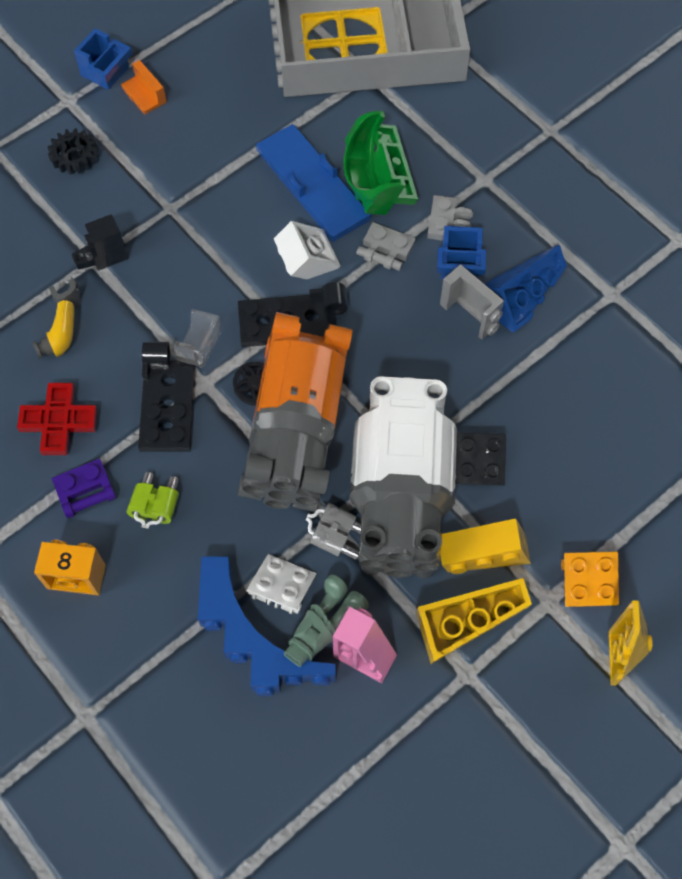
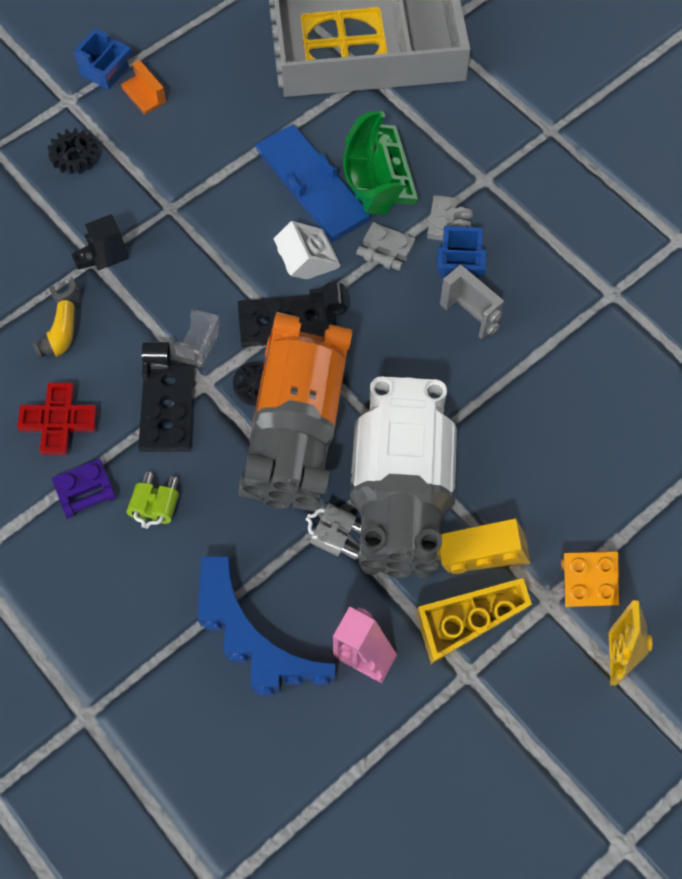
light orange brick [34,540,106,595] -> none
white hinge [247,554,317,614] -> none
sand green piece [284,575,369,667] -> none
black hinge [456,433,506,485] -> none
blue wedge [485,245,567,332] -> none

